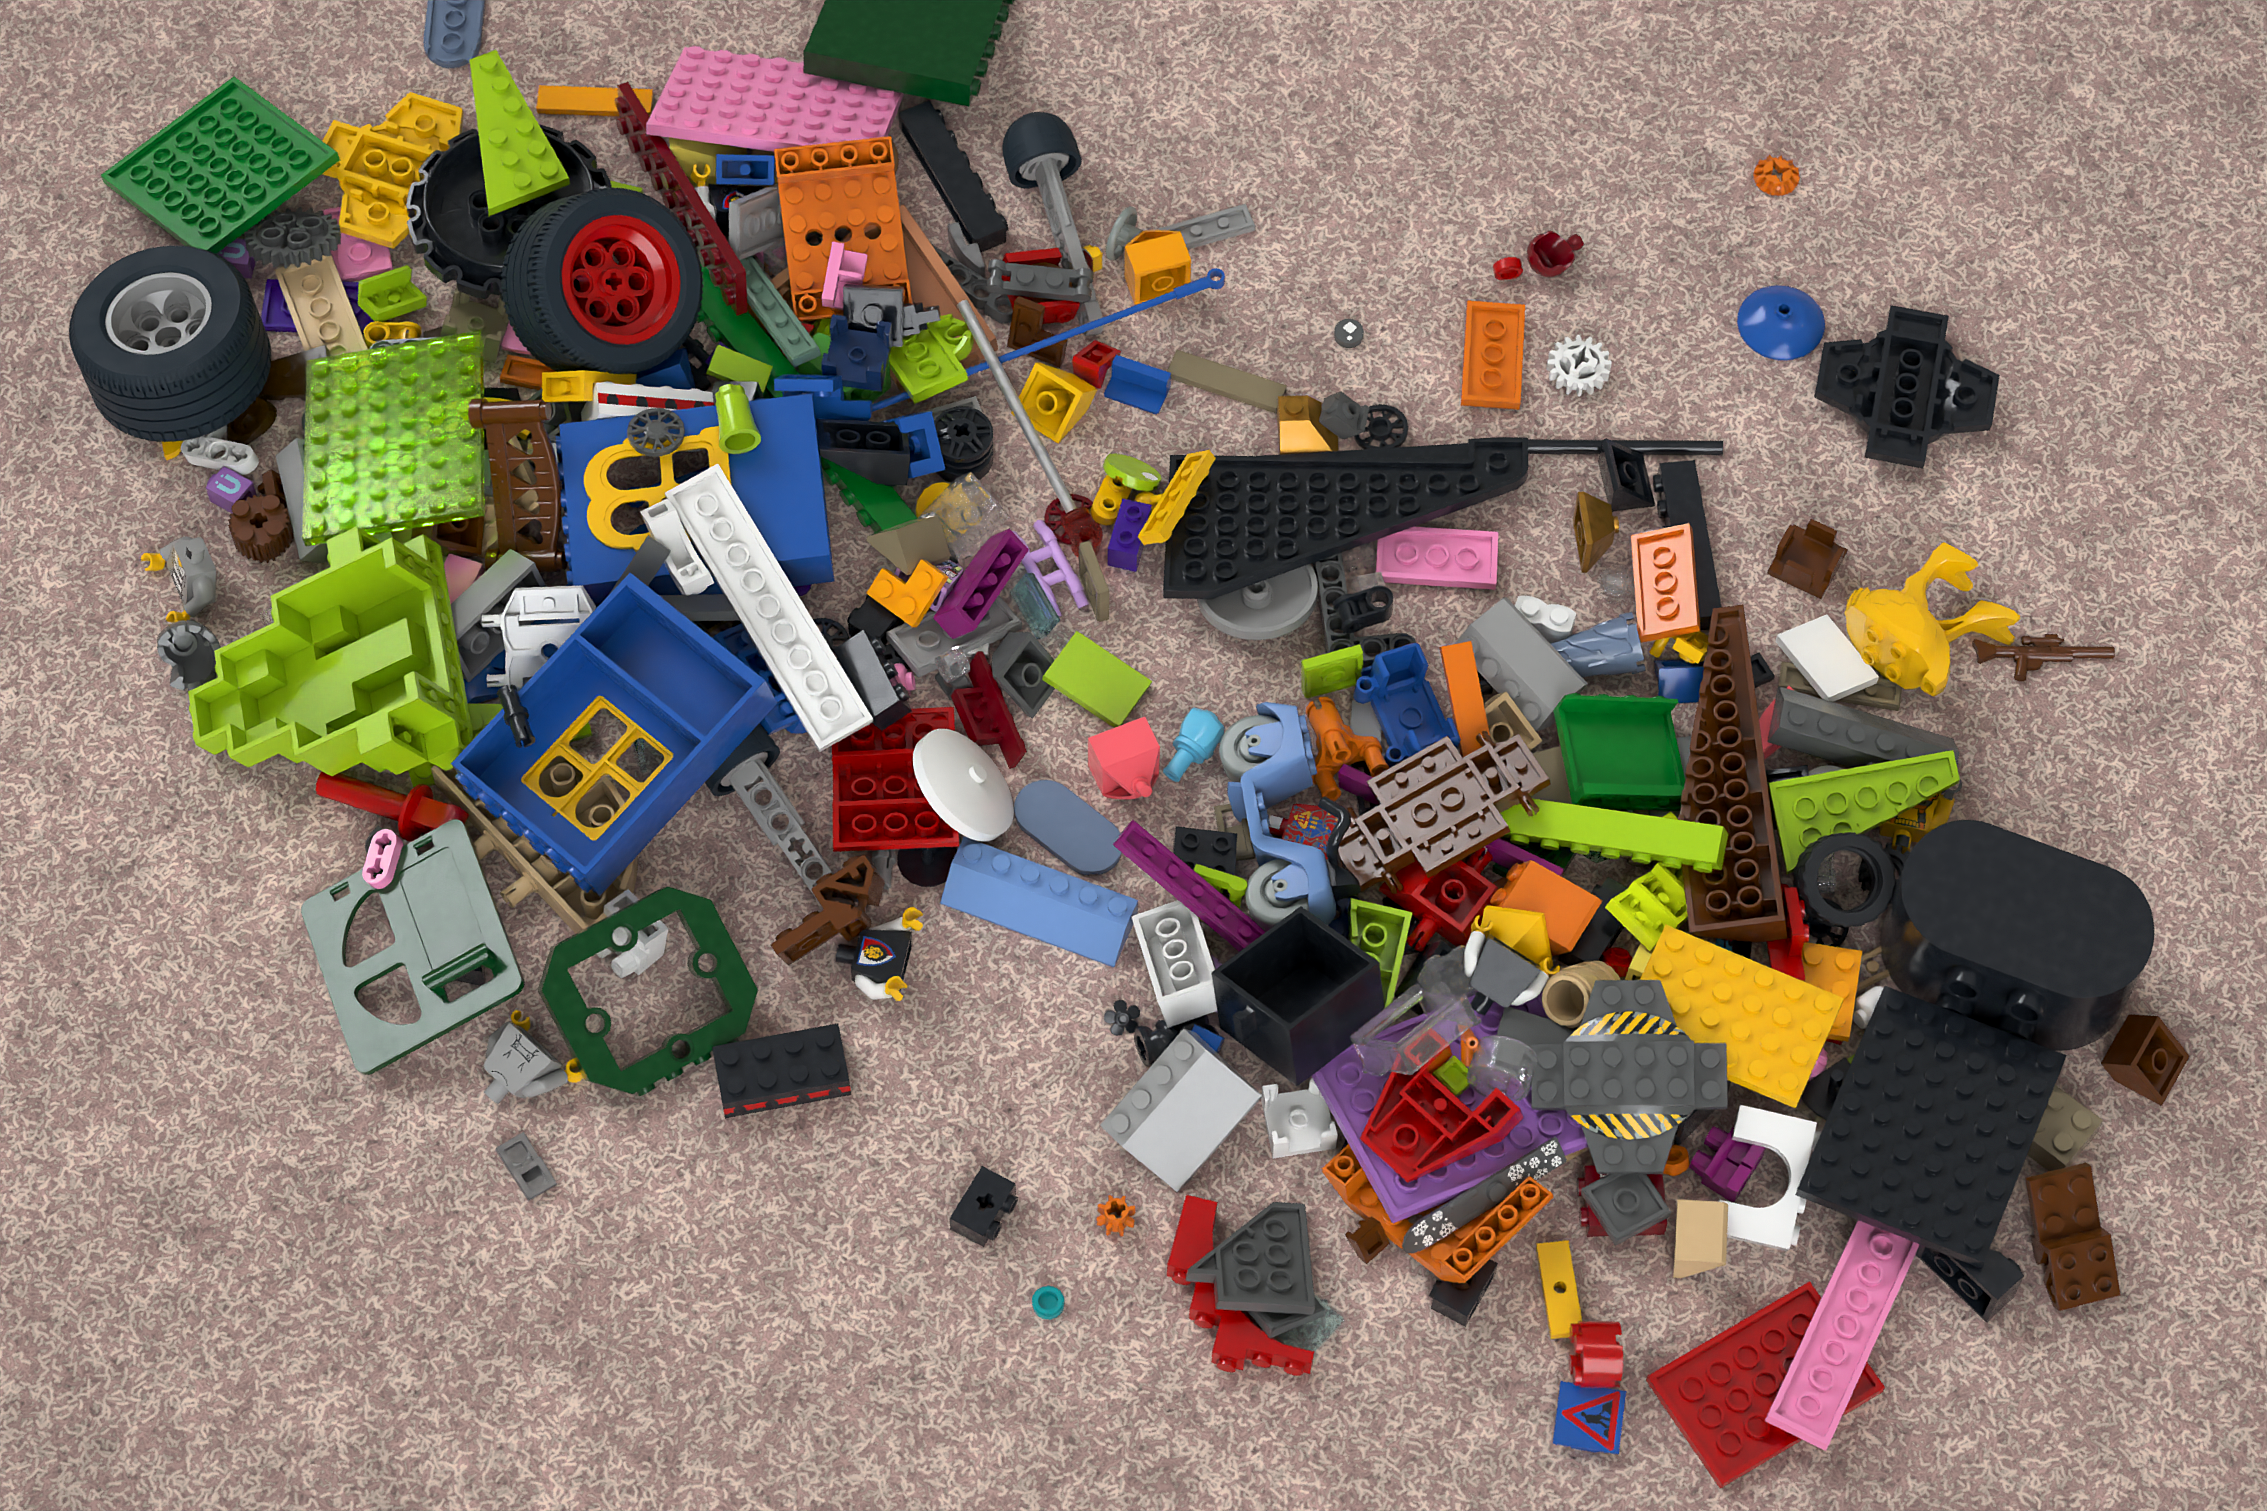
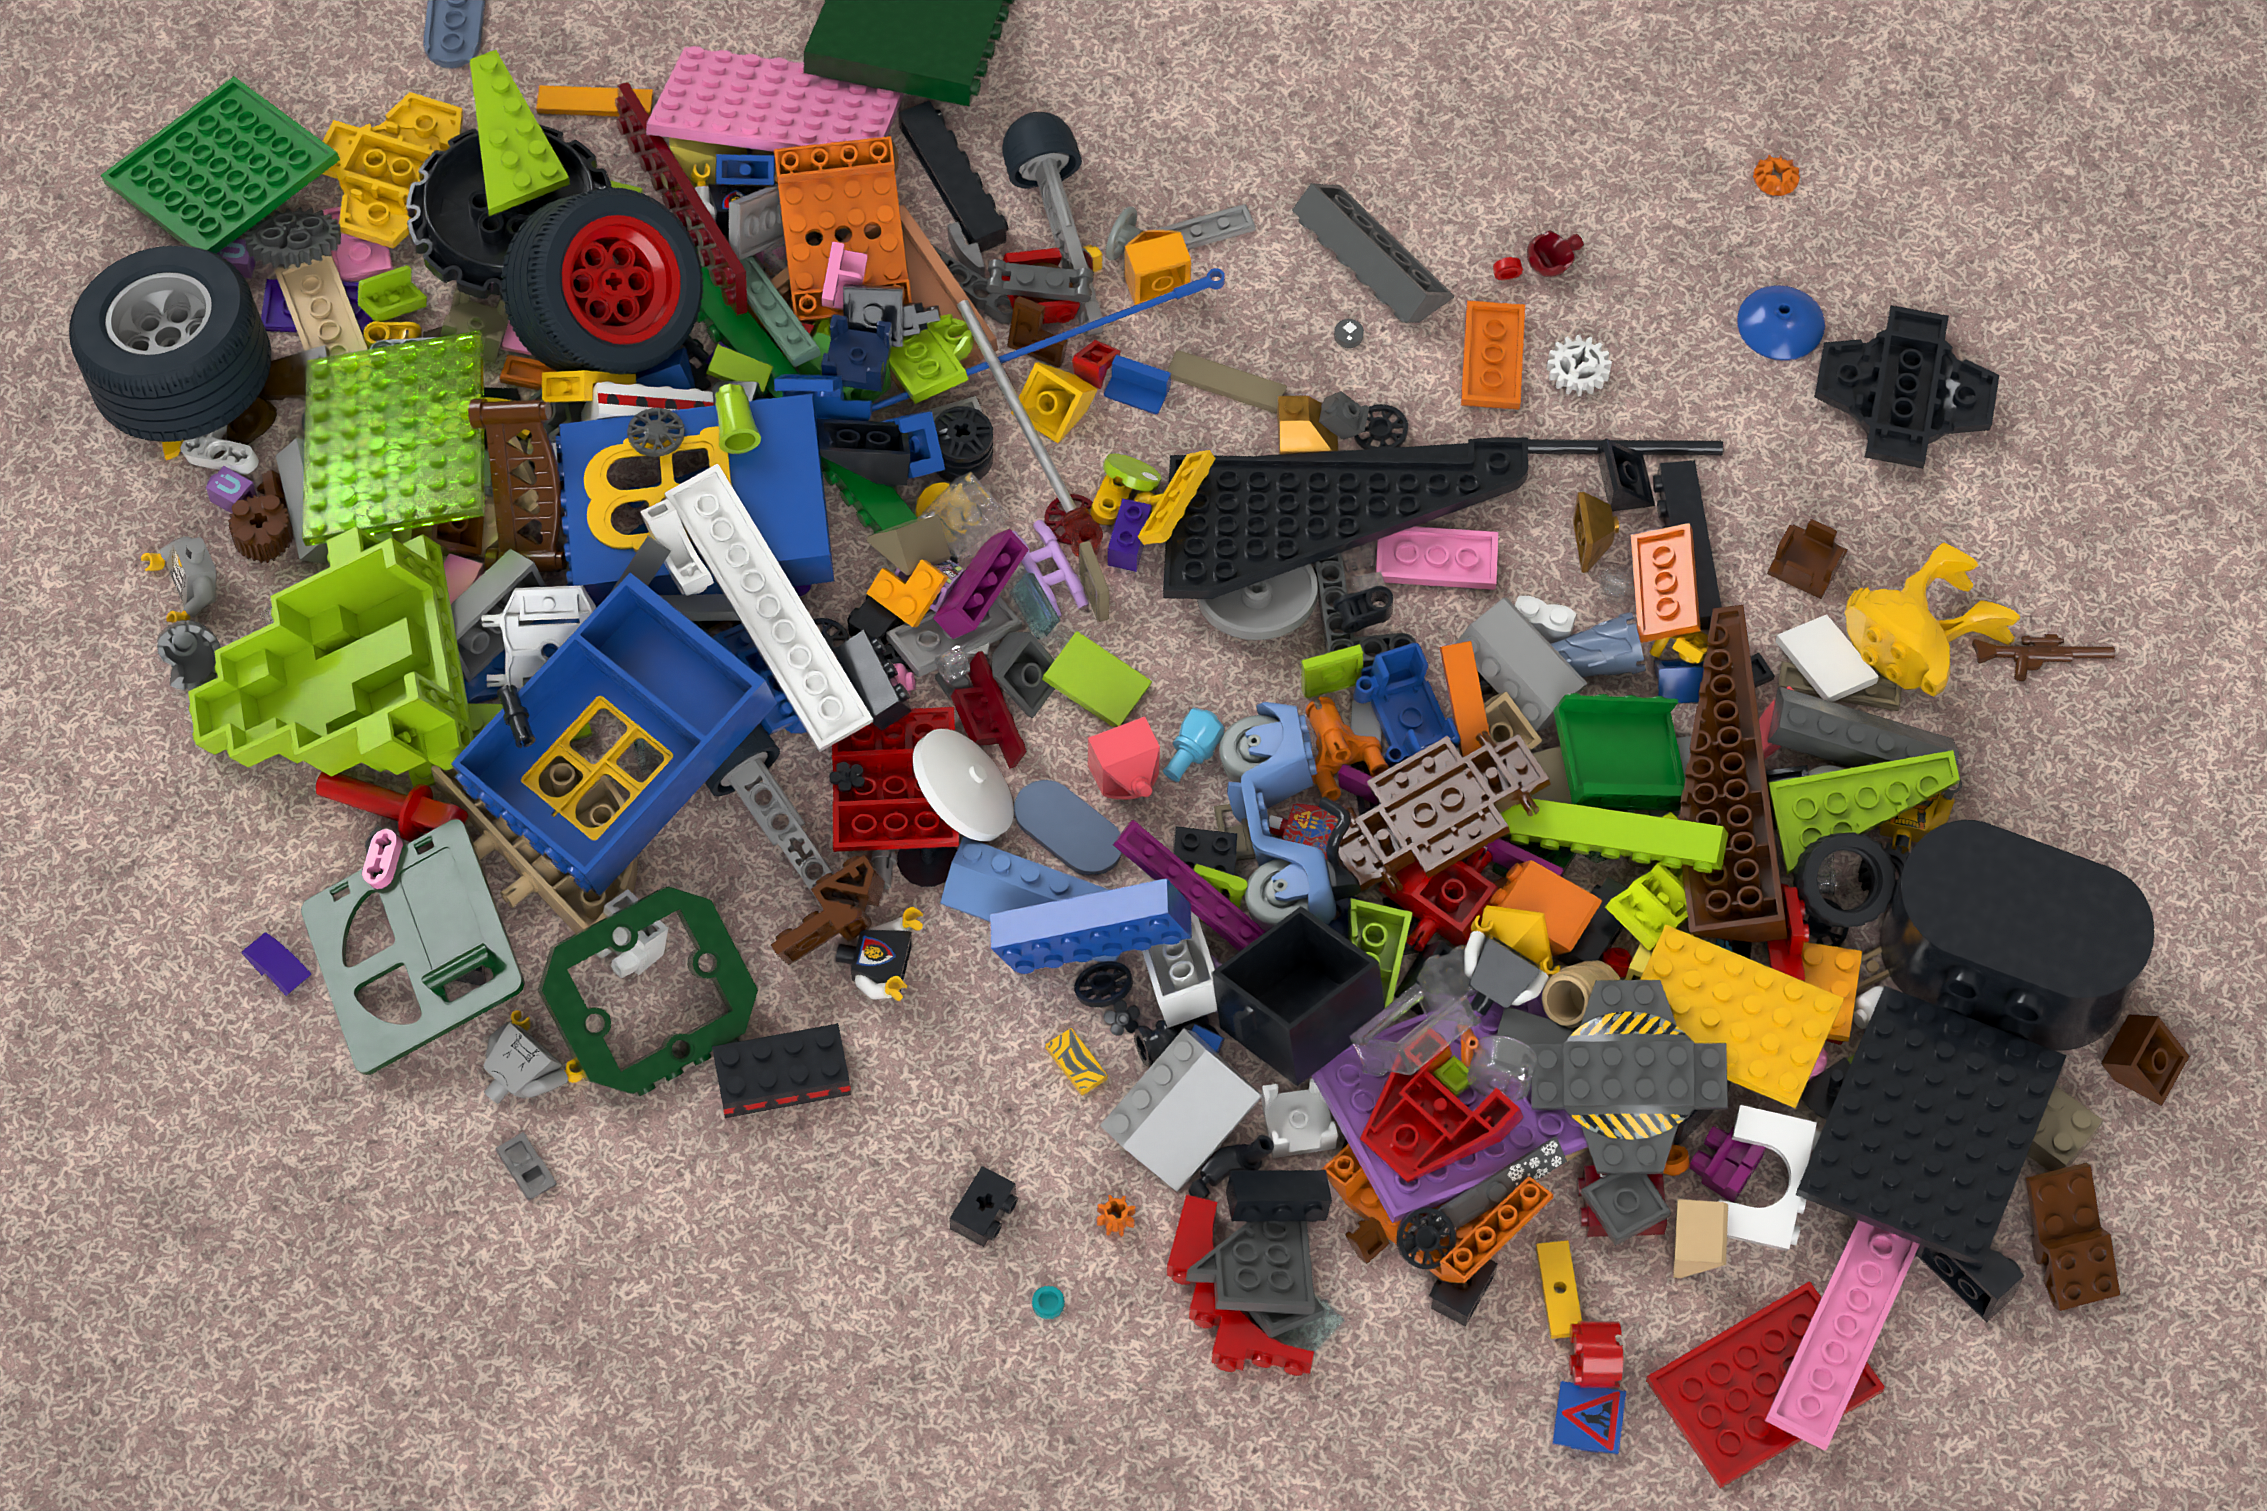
none -> dark purple slope [241,932,312,996]
none -> black plant [829,762,865,793]
none -> brick [990,878,1192,974]
none -> yellow tile [1045,1028,1108,1096]
none -> black wheel [1074,961,1133,1008]
none -> black arm [1188,1135,1274,1199]
none -> black brick [1226,1170,1332,1222]
none -> dark grey slope [1292,183,1455,323]
none -> black wheel [1396,1207,1456,1270]

